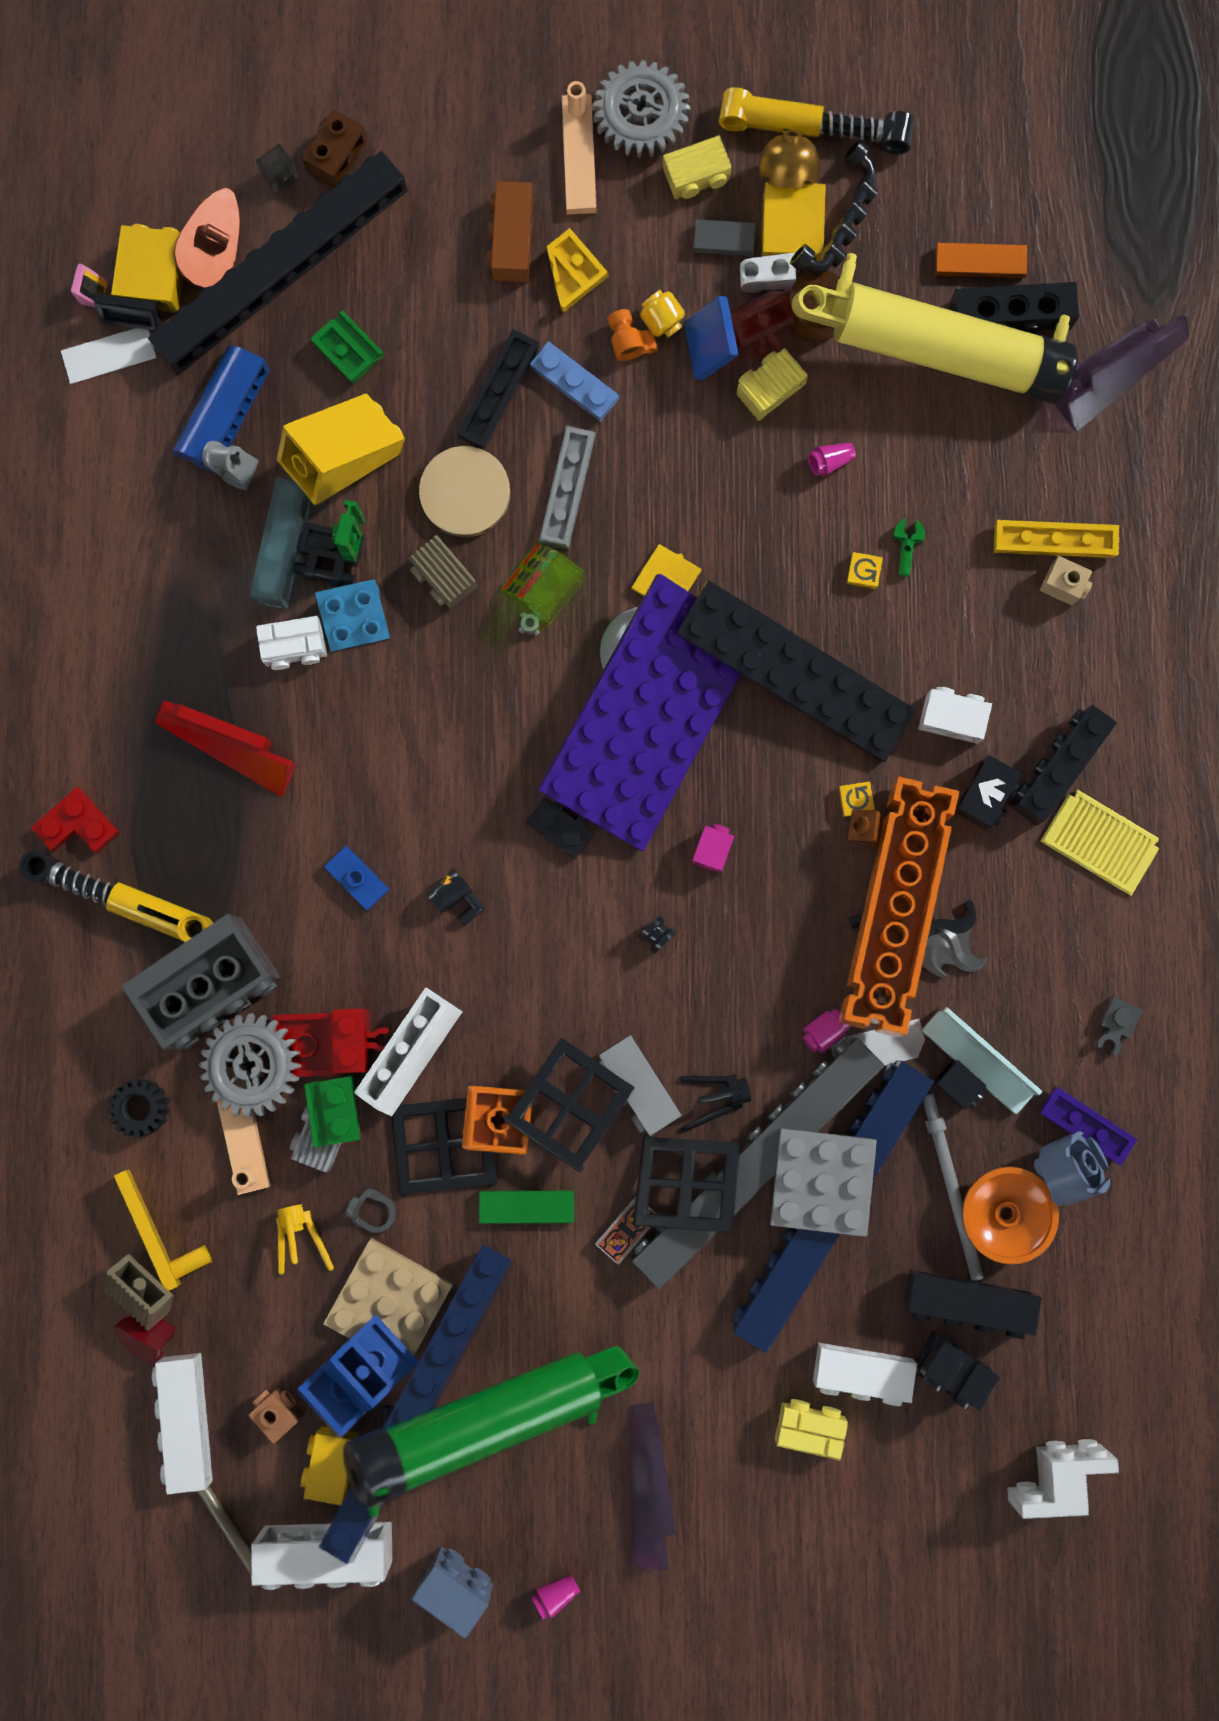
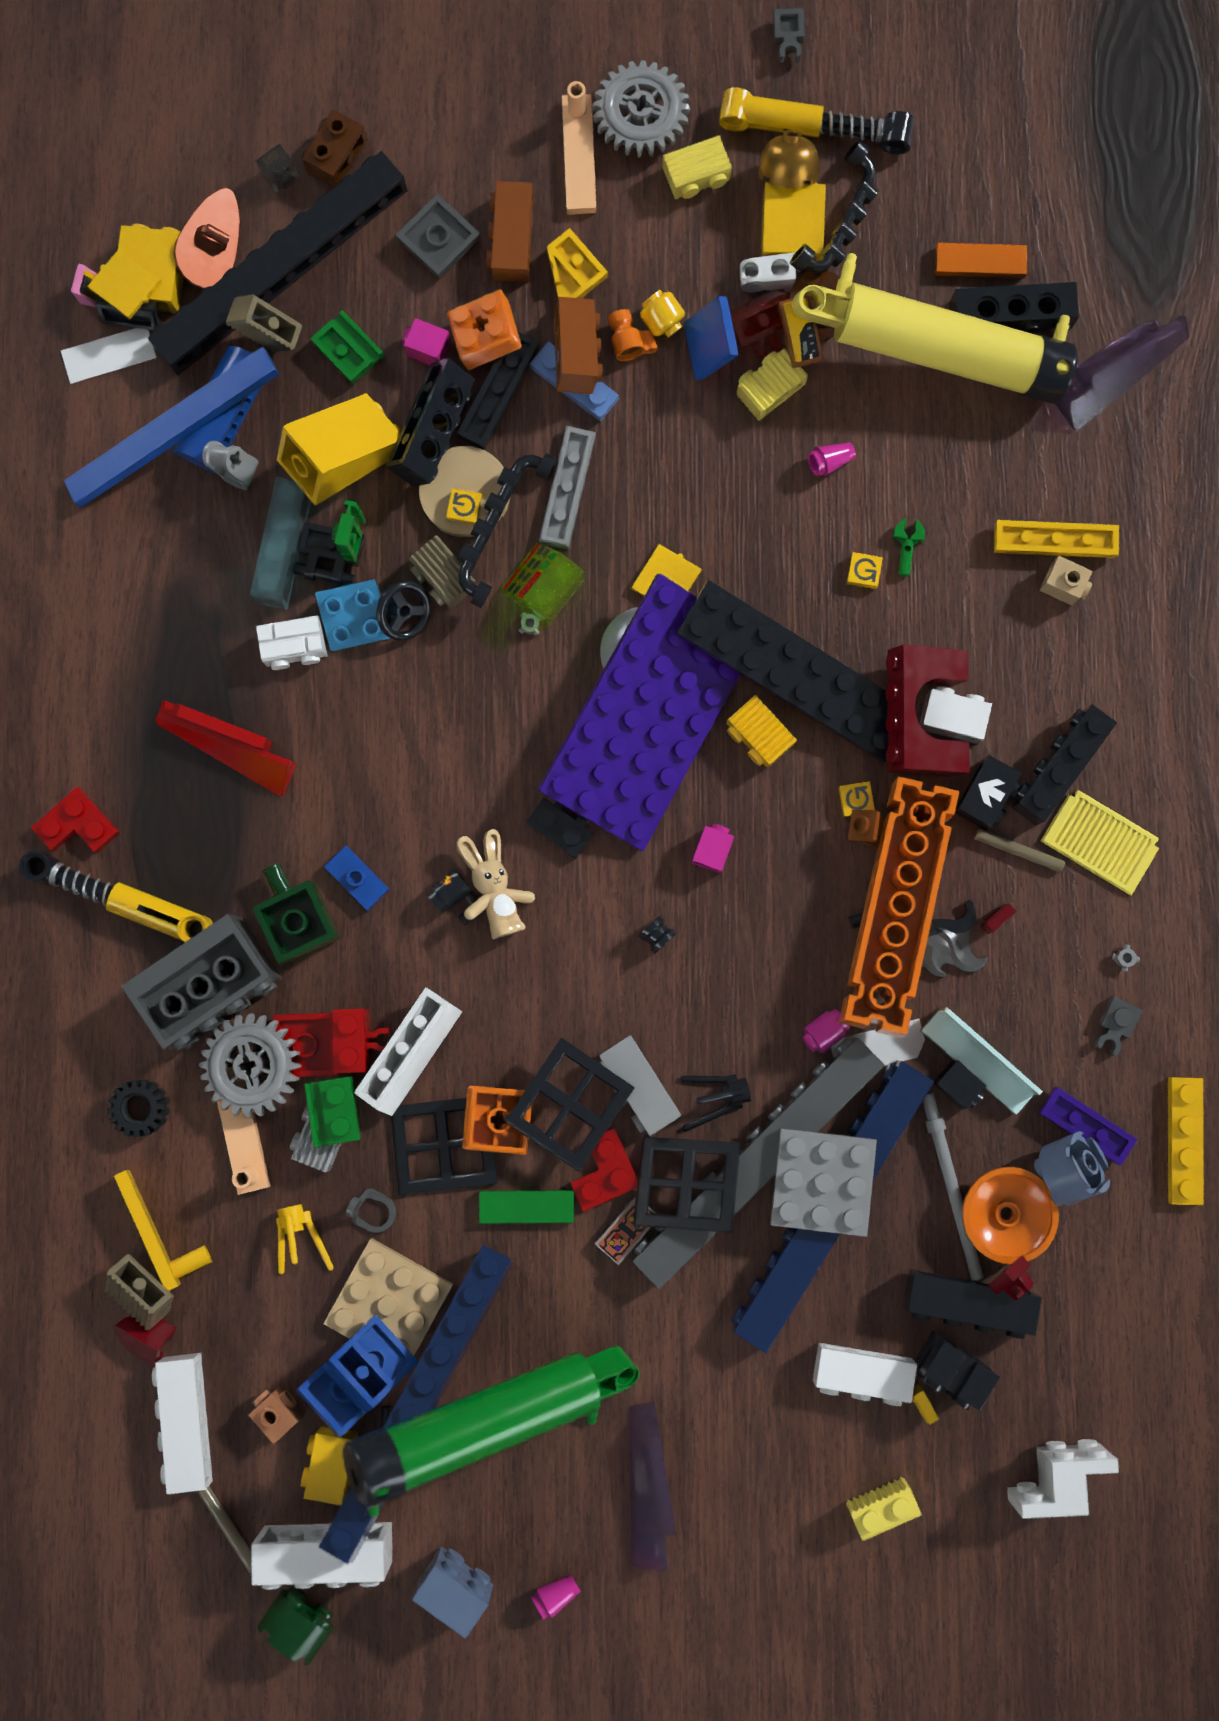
dark grey tile [693,219,755,256] -> none
light yellow brick [775,1399,848,1460] -> none
none -> blue tile [64,347,279,508]
none -> yellow piece [87,249,162,319]
none -> dark tan brick [226,294,302,352]
none -> dark green brick [252,863,341,965]
none -> dark green brick [257,1585,334,1665]
none -> black piece [376,580,431,641]
none -> black brick [386,358,475,487]
none -> dark grey plate [396,193,481,280]
none -> dark pink brick [402,318,452,365]
none -> yellow tile [446,488,483,525]
none -> orange brick [447,289,522,370]
none -> tan animal [456,829,535,940]
none -> black bar [457,453,557,609]
none -> dark orange brick [554,296,603,394]
none -> red plate [570,1128,638,1212]
none -> yellow brick [726,695,797,768]
none -> dark grey plate [773,8,805,63]
none -> slope [778,295,823,368]
none -> light yellow brick [846,1477,922,1541]
none -> dark red arch [885,644,970,777]
none -> yellow tile [912,1384,939,1425]
none -> dark tan bar [973,828,1065,873]
none -> dark red tile [980,904,1017,934]
none -> dark red tile [988,1255,1034,1300]
none -> light grey piece [1112,944,1140,972]
none -> yellow plate [1168,1077,1204,1205]

